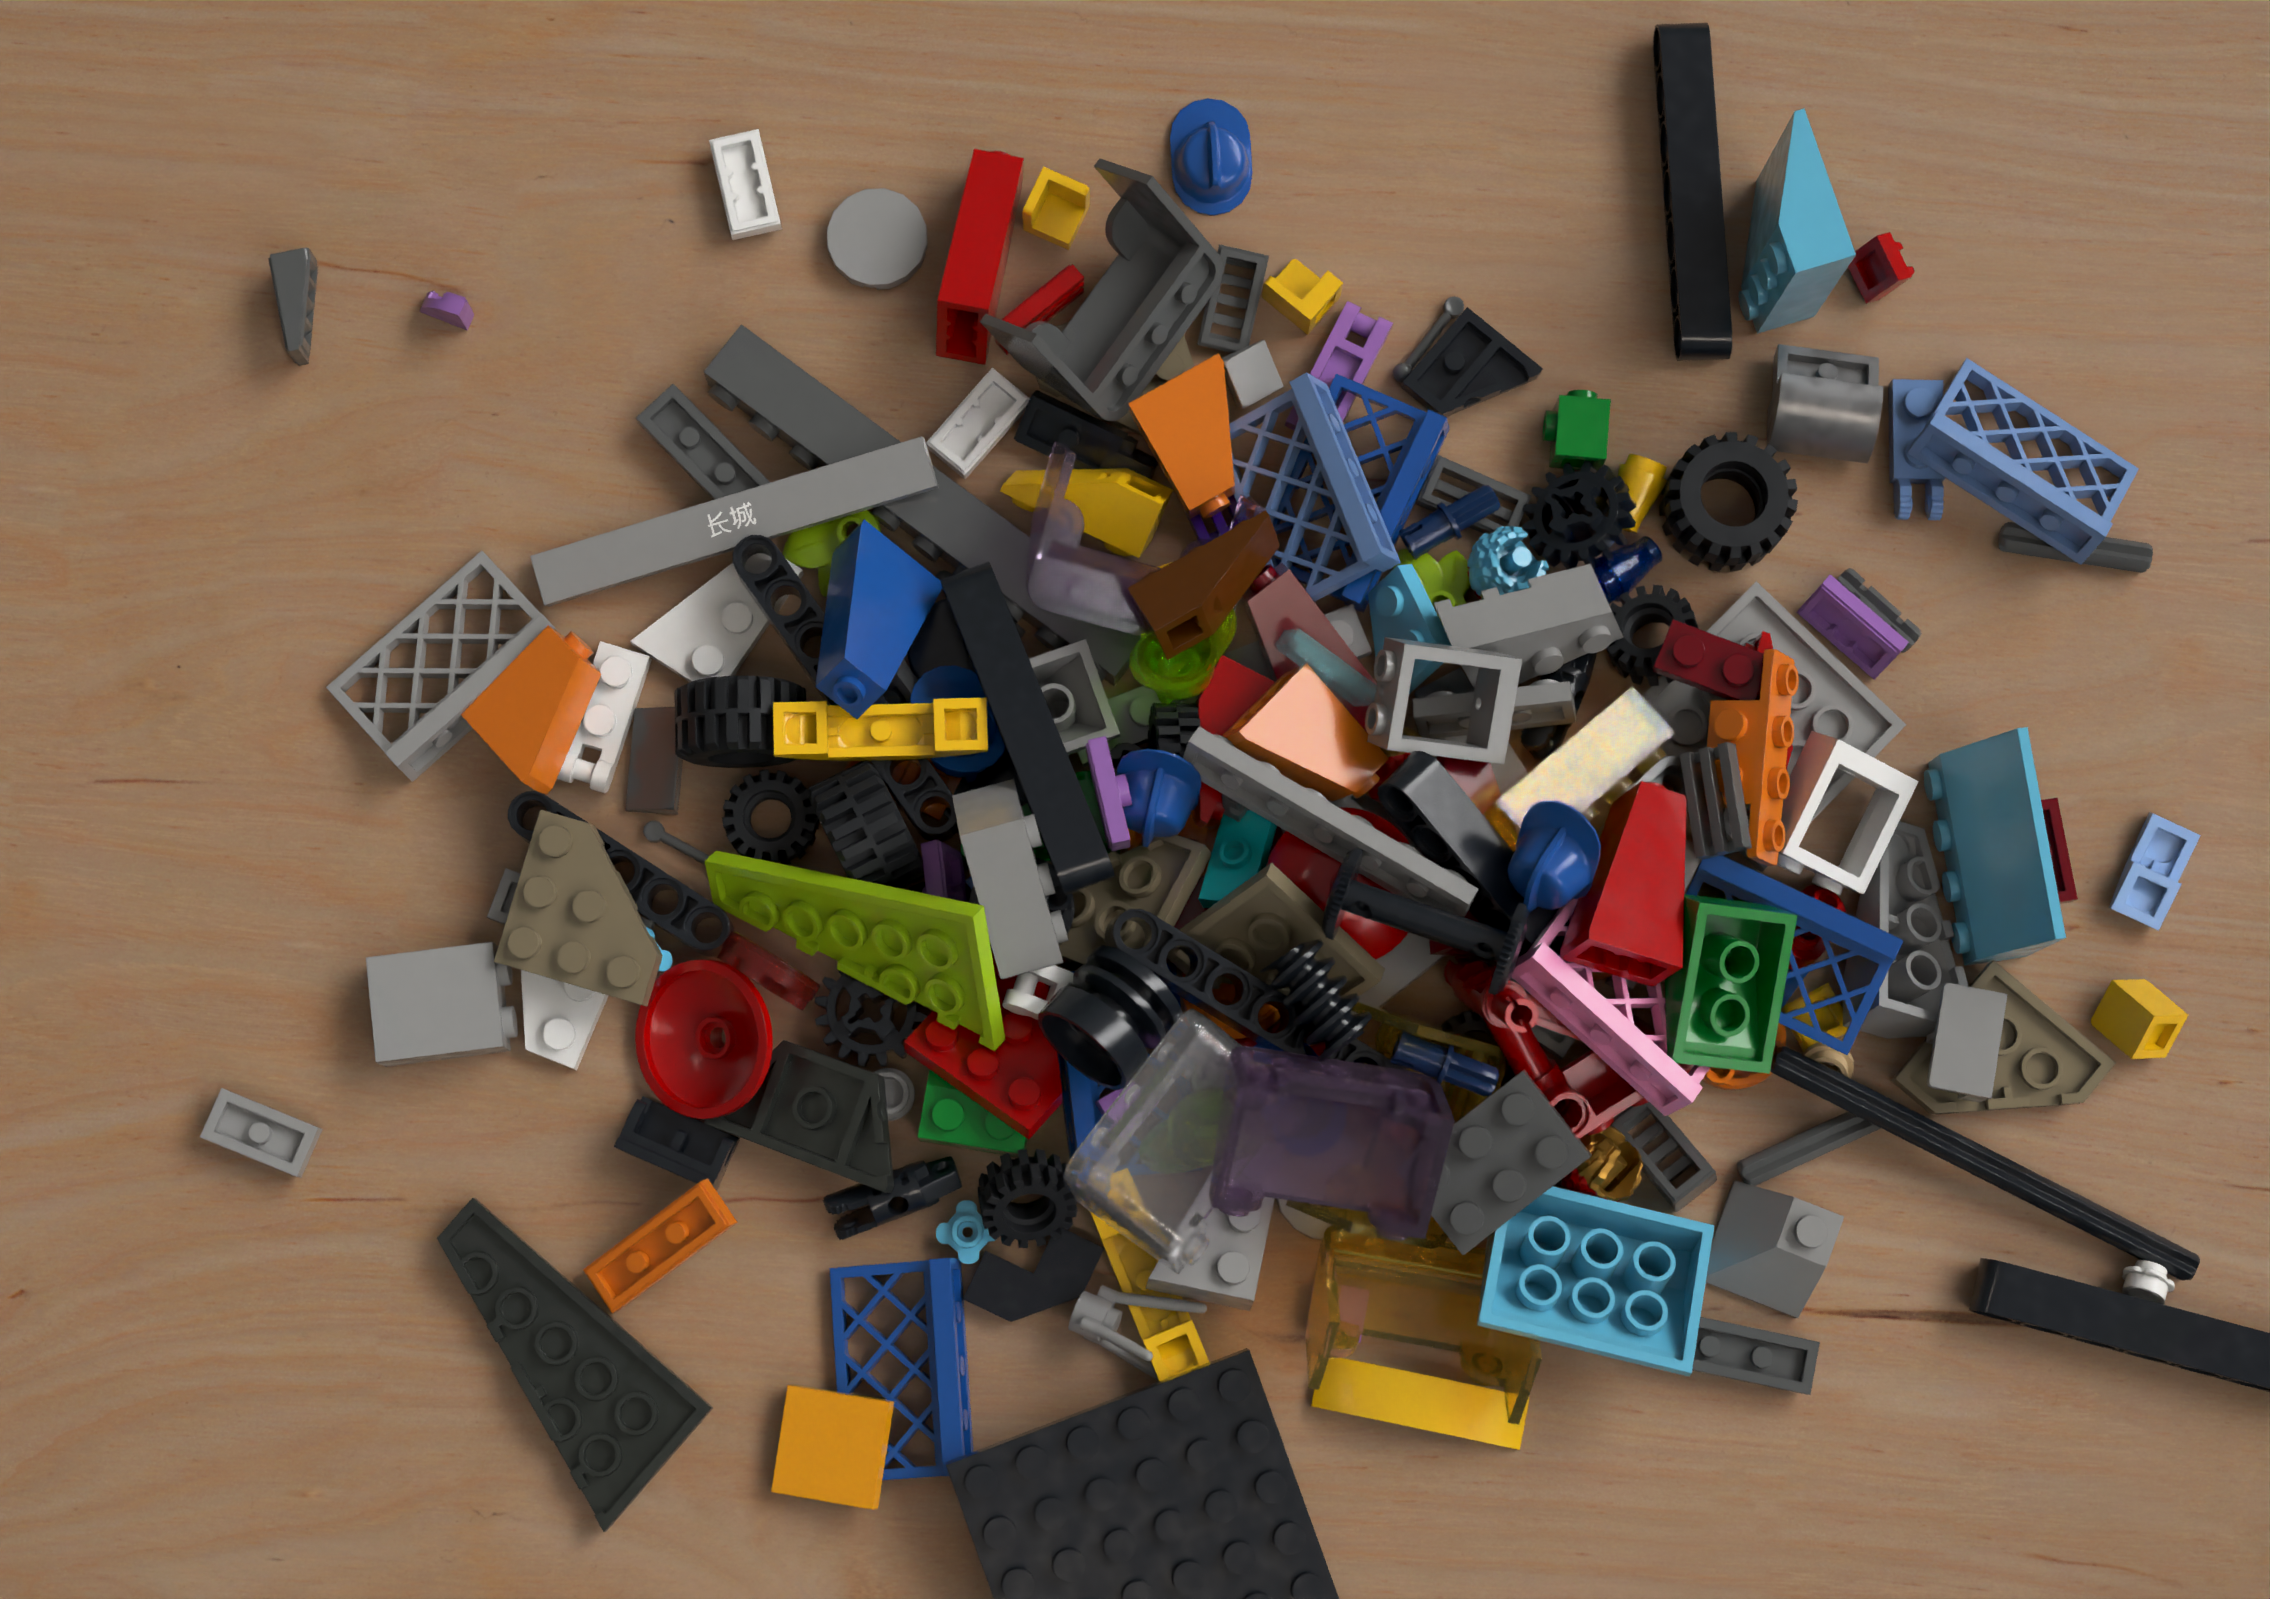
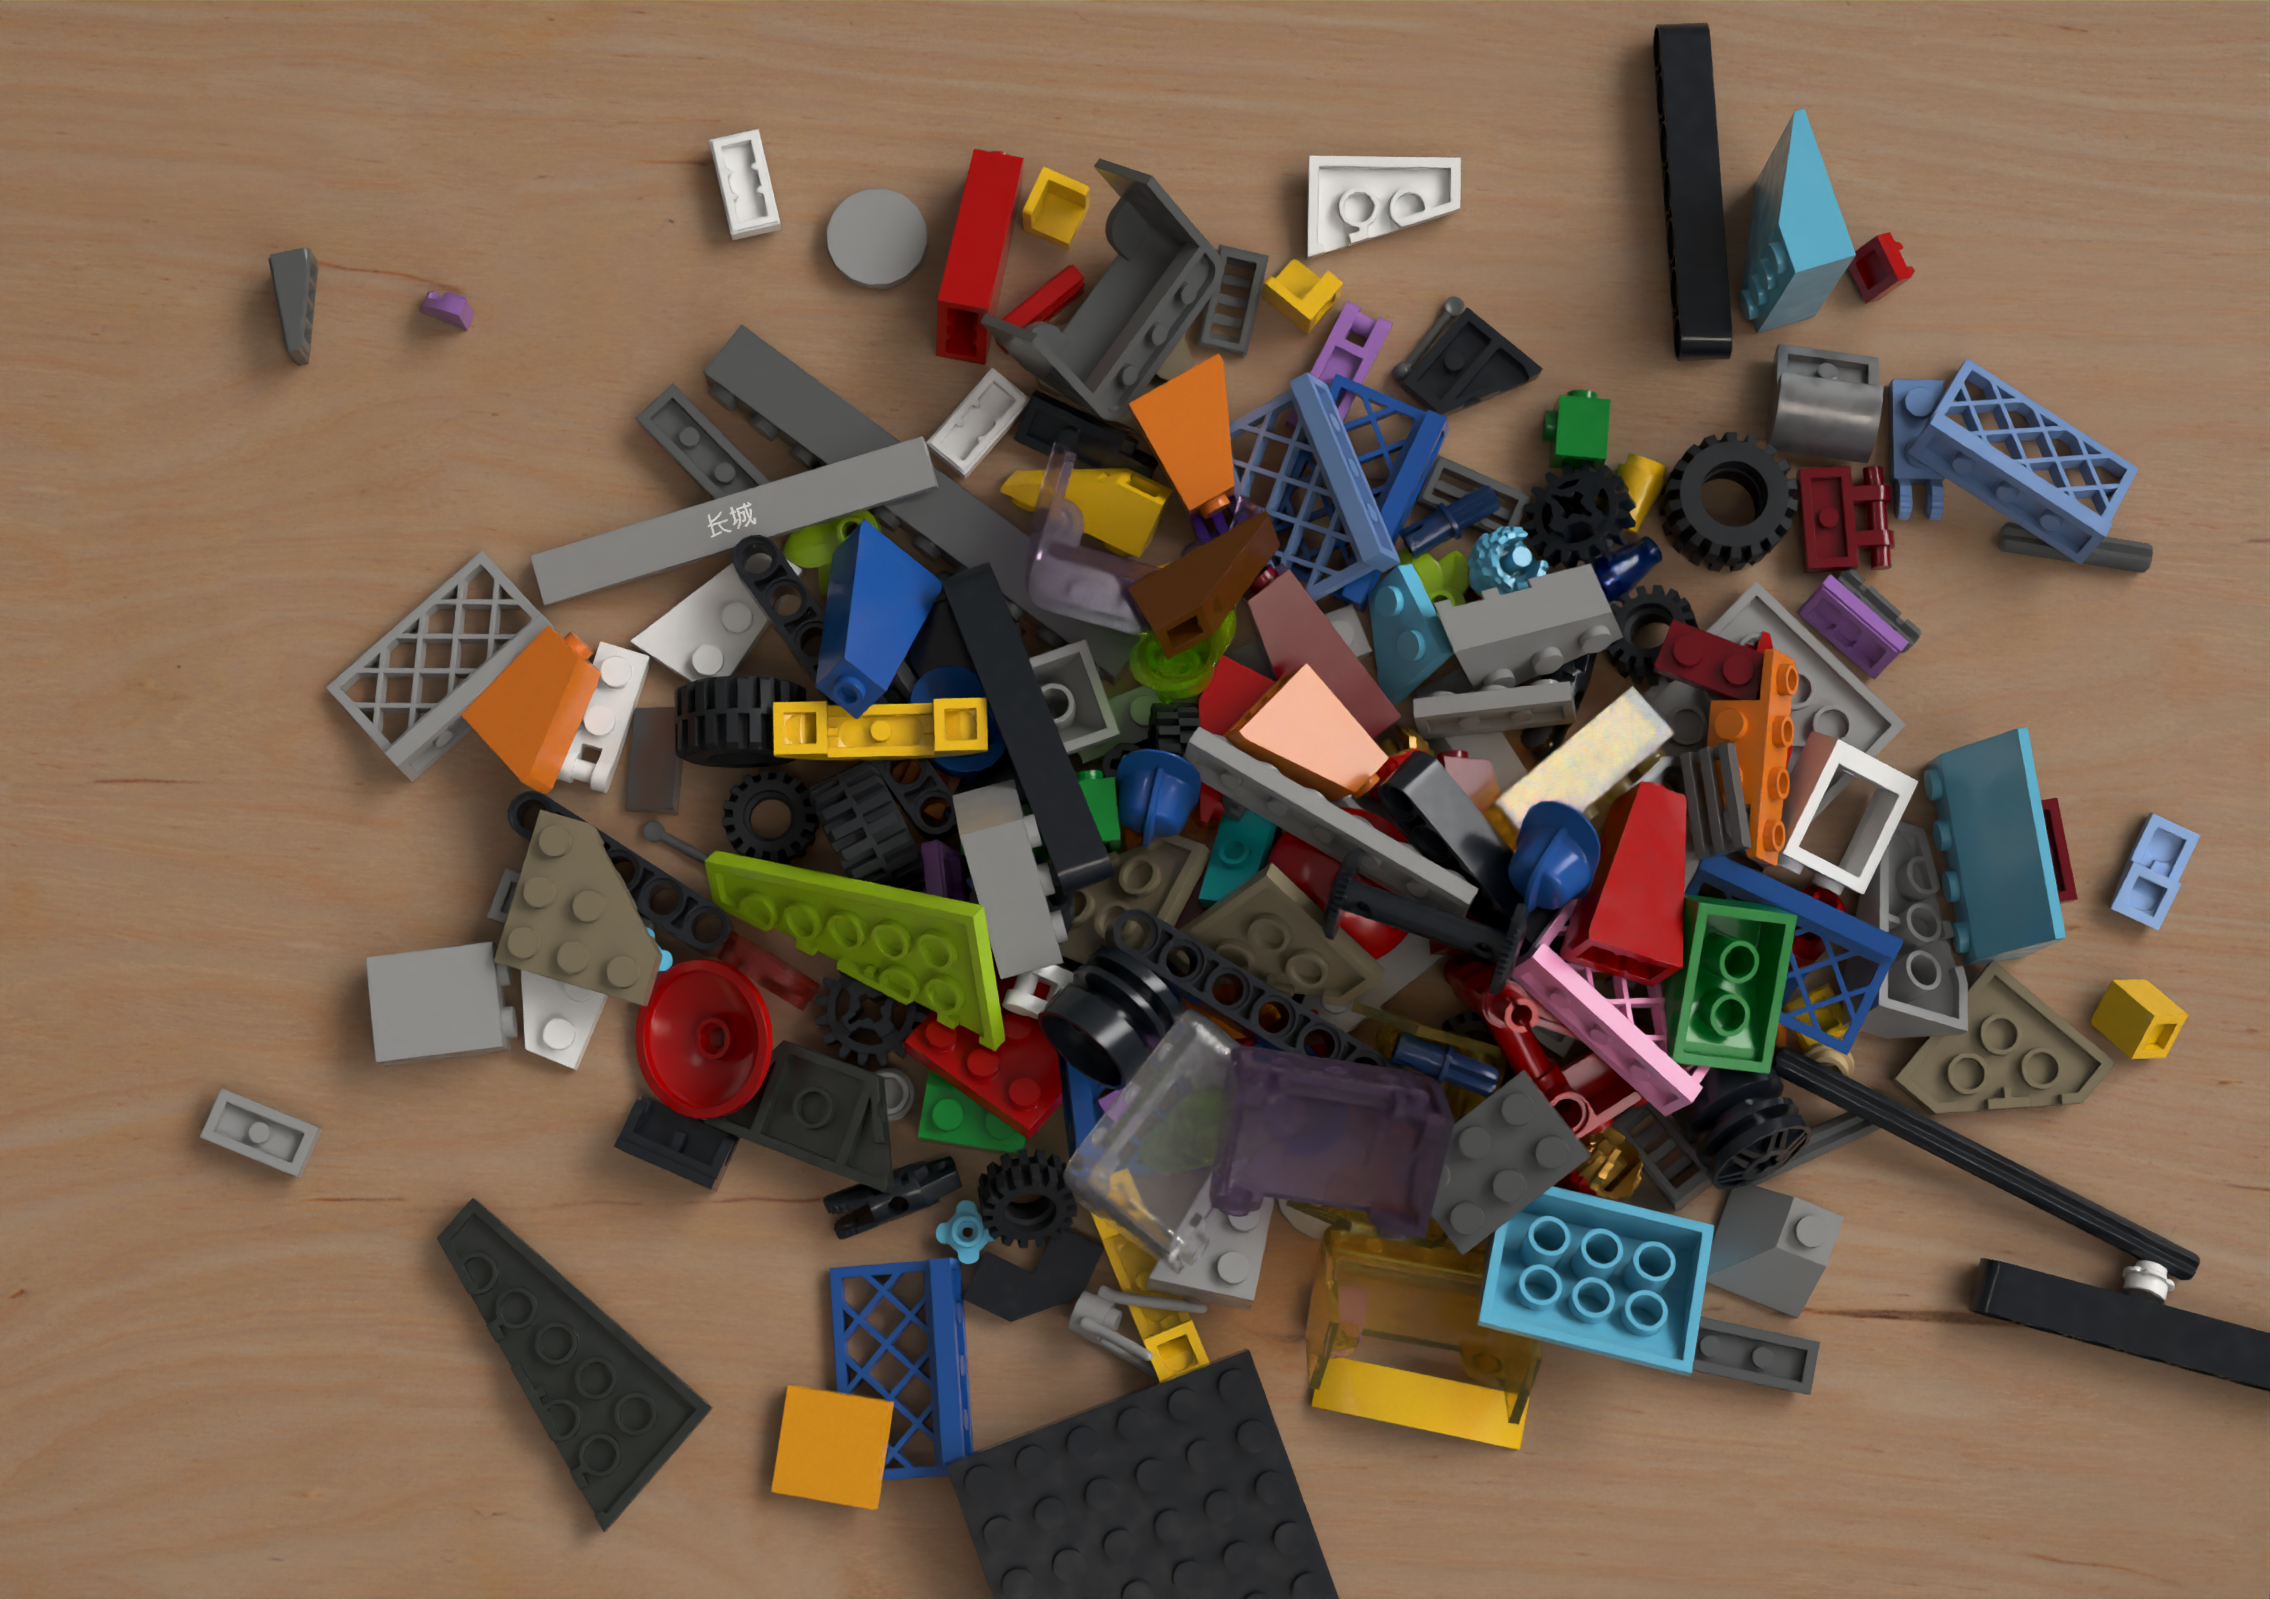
orange tile [583,1178,738,1314] -> none
medium lavender plate [1086,736,1132,851] -> none
blue piece [1170,98,1252,216] -> none
light grey slope [1222,340,1284,409] -> none
black piece [1259,939,1372,1062] -> none
clear light blue tile [1275,628,1377,707] -> none
light grey window [1365,637,1522,764] -> none
light grey panel [1926,983,2008,1103] -> none
none -> white wing [1307,156,1461,260]
none -> black wheel [1671,1065,1812,1190]
none -> dark red plate [1796,466,1895,573]

